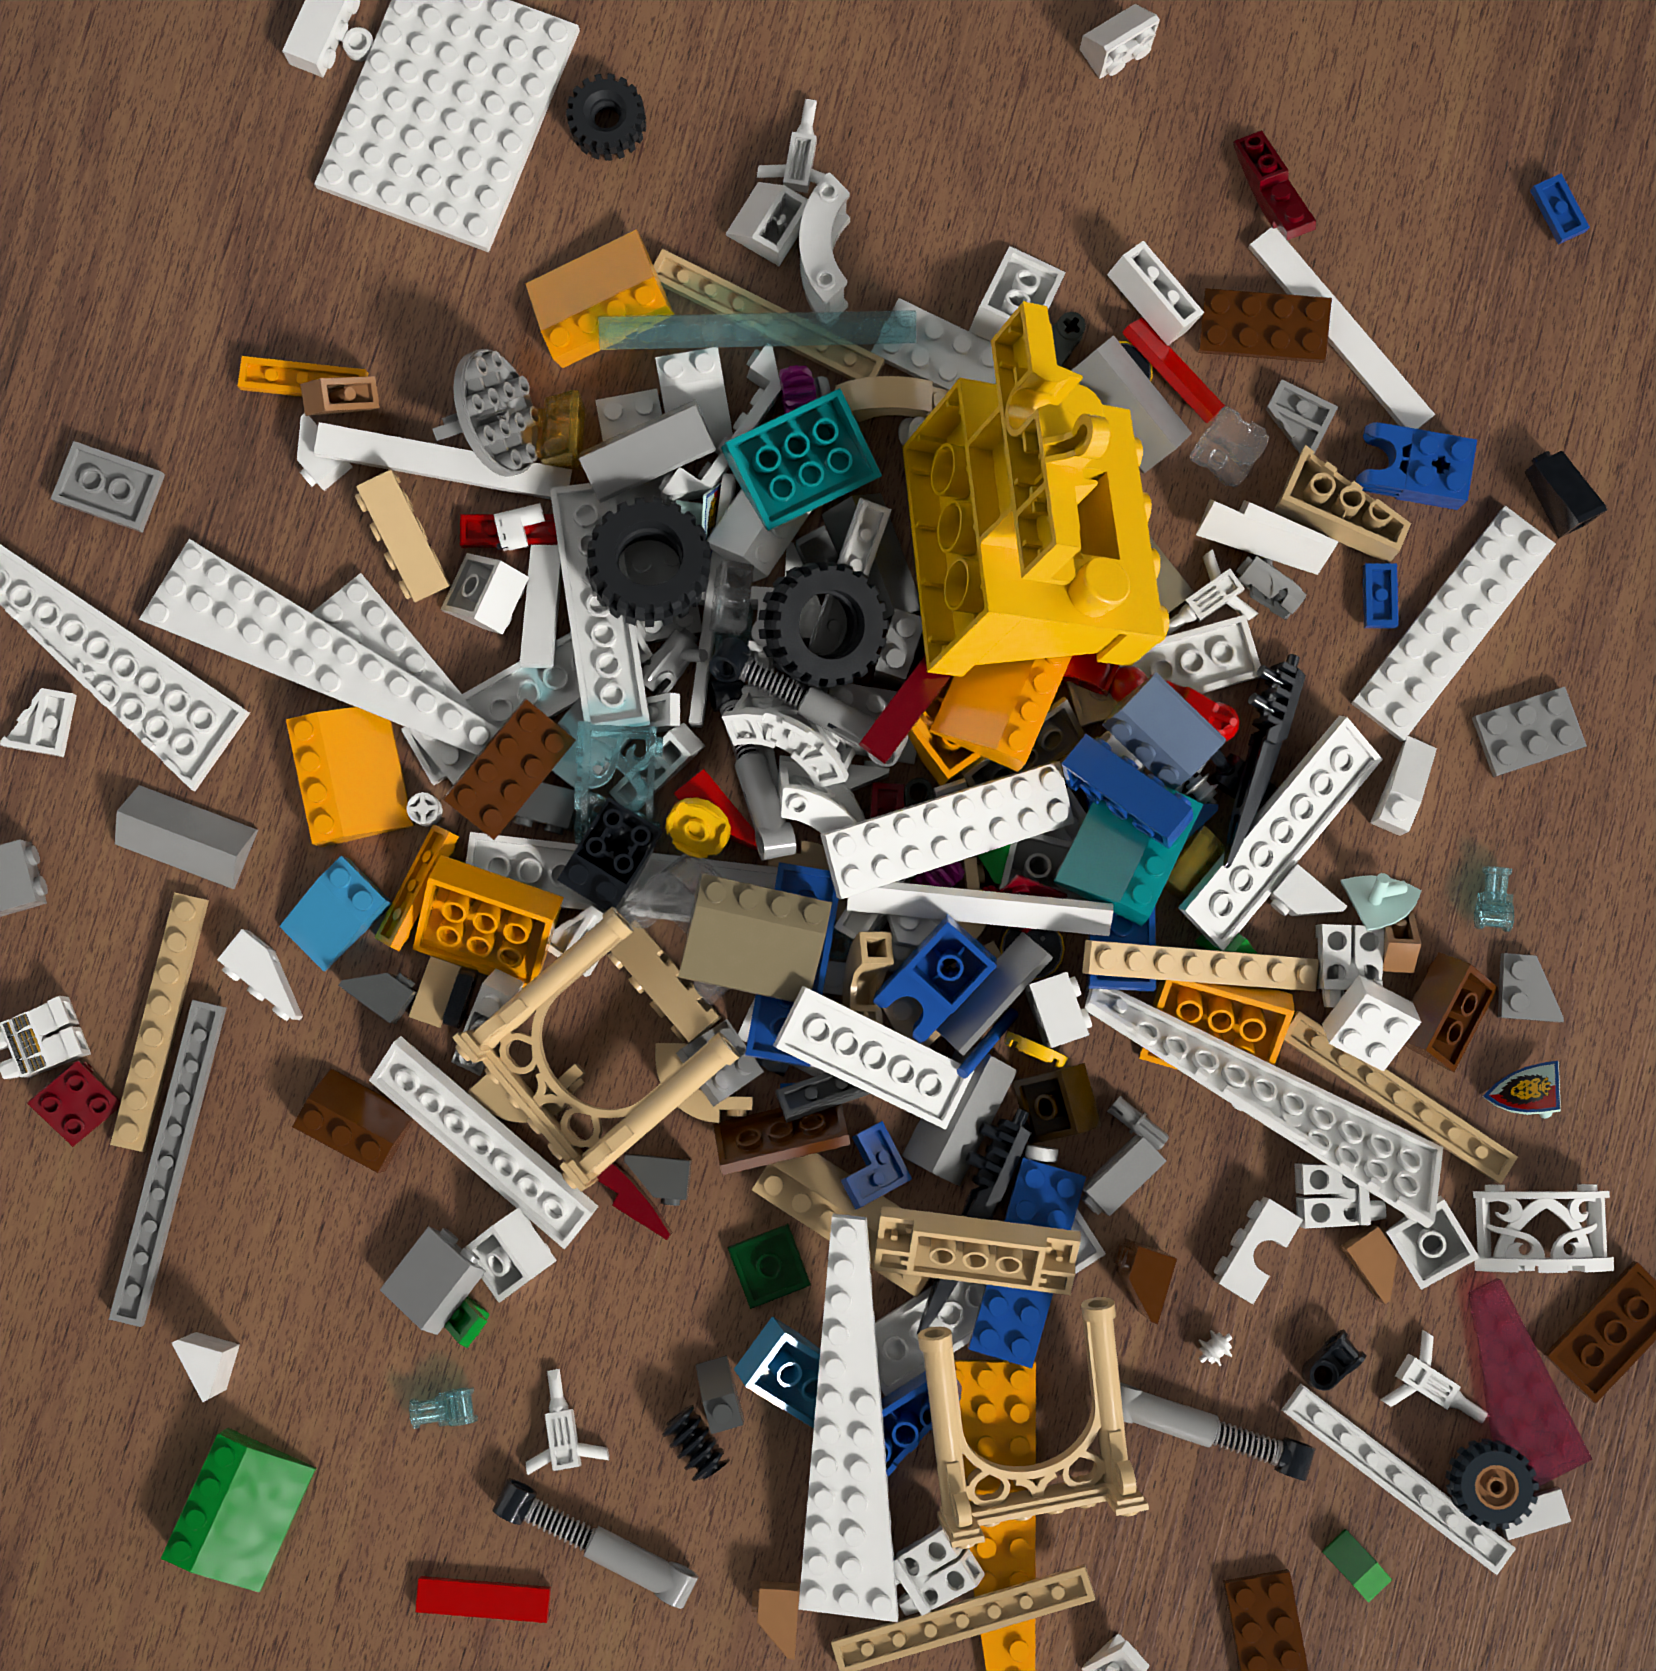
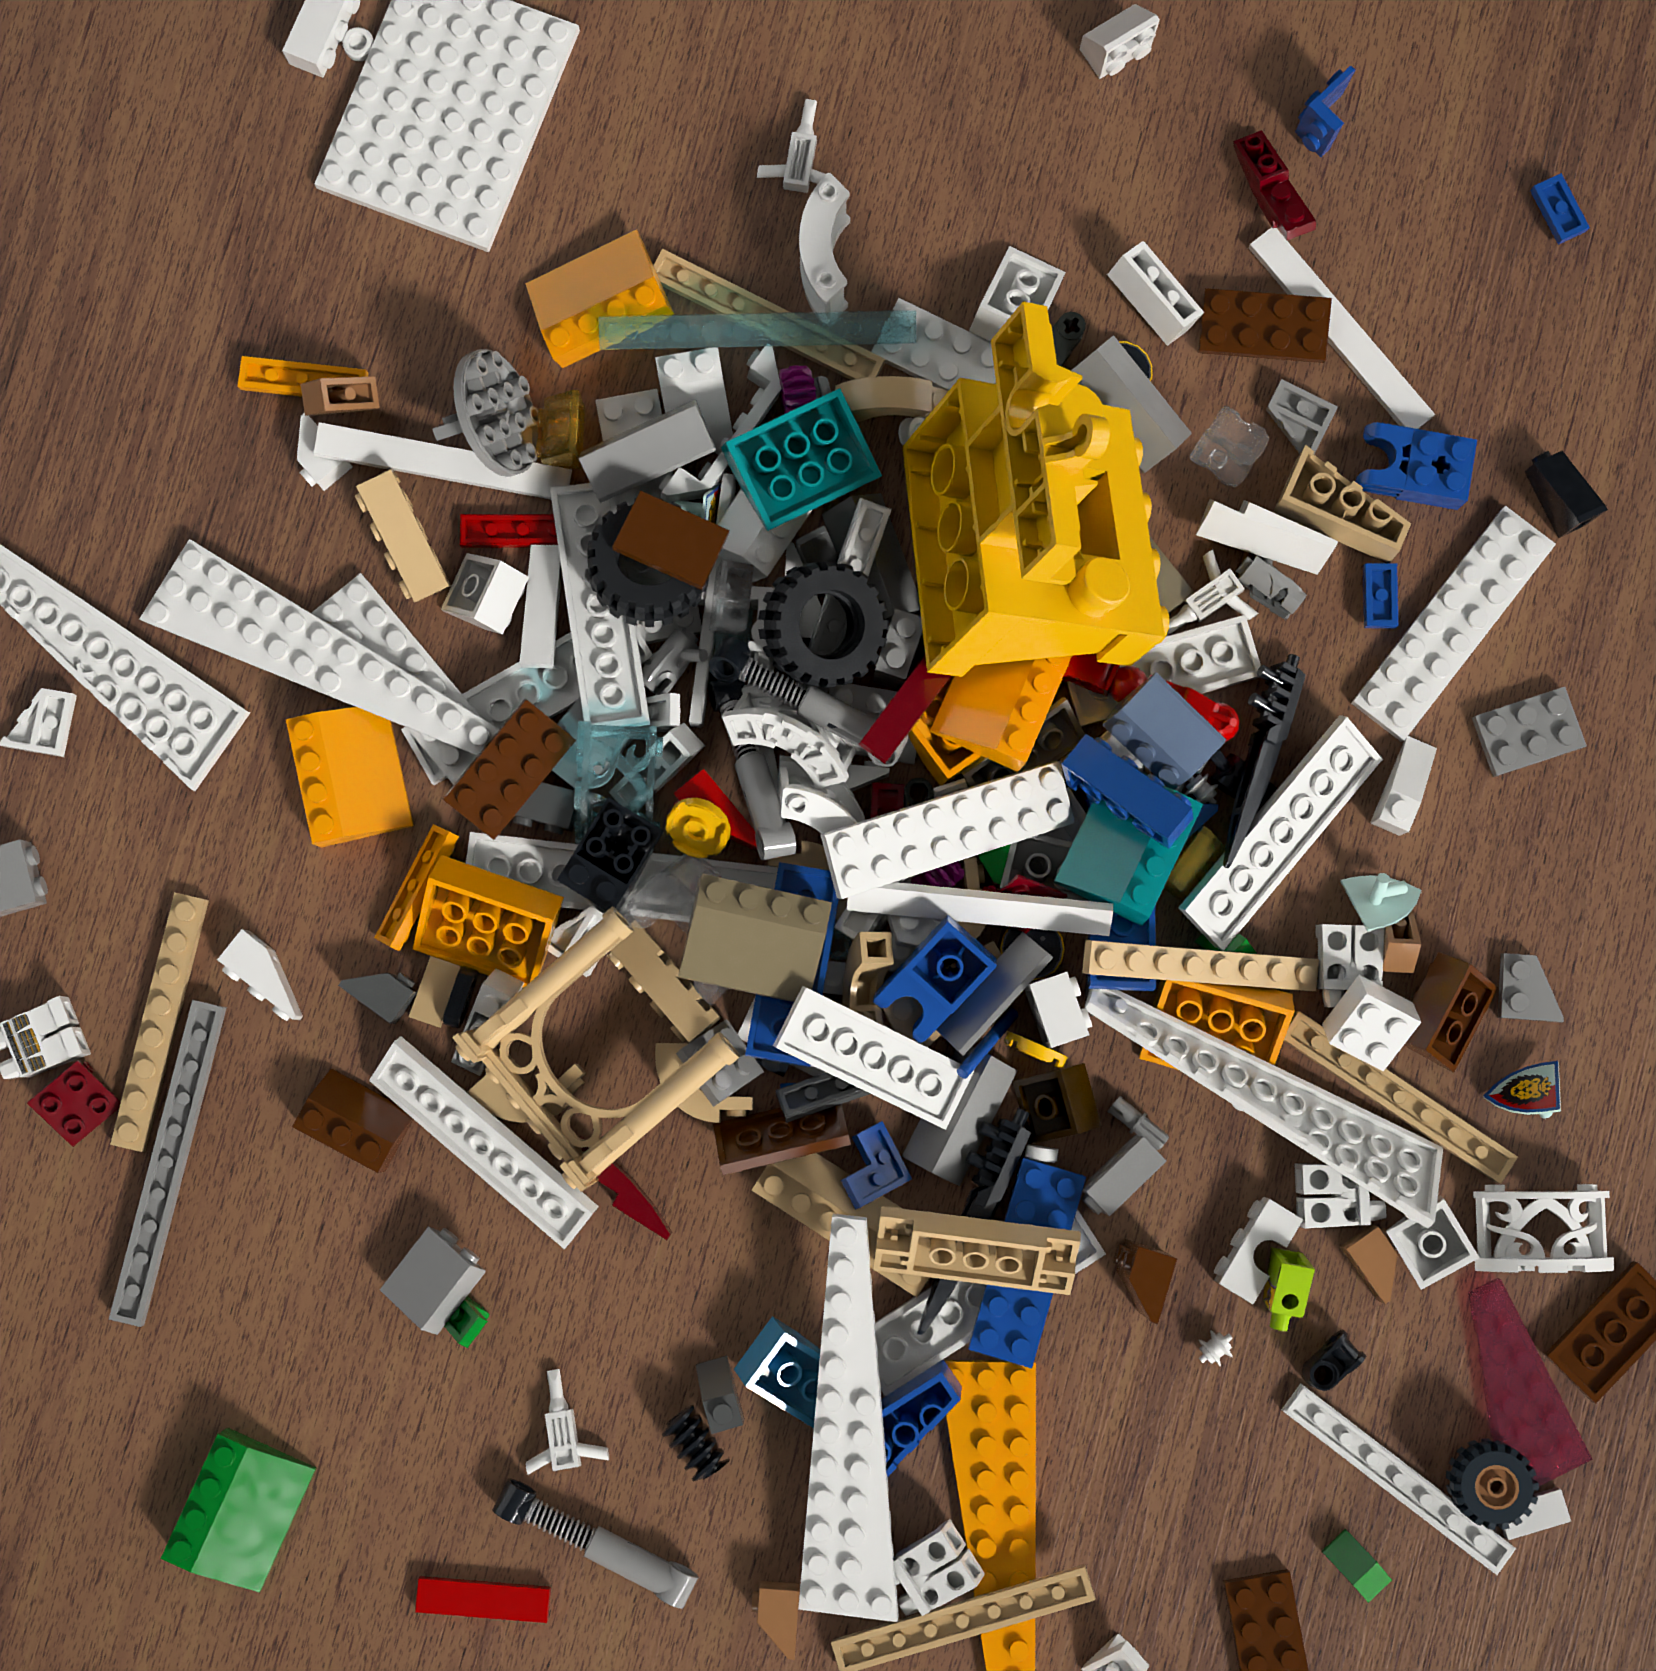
light grey plate [51,441,165,533] -> none
light grey slope [115,785,258,889] -> none
white slope [172,1332,240,1402] -> none
dark azure slope [279,856,392,972] -> none
white wheel [407,792,443,827] -> none
clear light blue connector [409,1387,478,1429] -> none
white slope [466,1207,557,1303] -> none
white piece [494,503,545,551] -> none
black tyre [566,73,646,161] -> none
dark grey slope [624,1153,692,1206] -> none
white slope [726,182,808,266] -> none
dark green tile [727,1223,811,1309] -> none
tan arch [918,1297,1149,1549] -> none
piece [1120,1382,1316,1481] -> none
red tile [1122,317,1227,423] -> none
white slope [1269,864,1347,916] -> none
white piece [1380,1330,1488,1424] -> none
clear light blue connector [1474,867,1514,932] -> none
none -> reddish brown tile [613,490,730,590]
none -> lime torso [1263,1247,1315,1331]
none -> blue bracket [1295,66,1356,157]

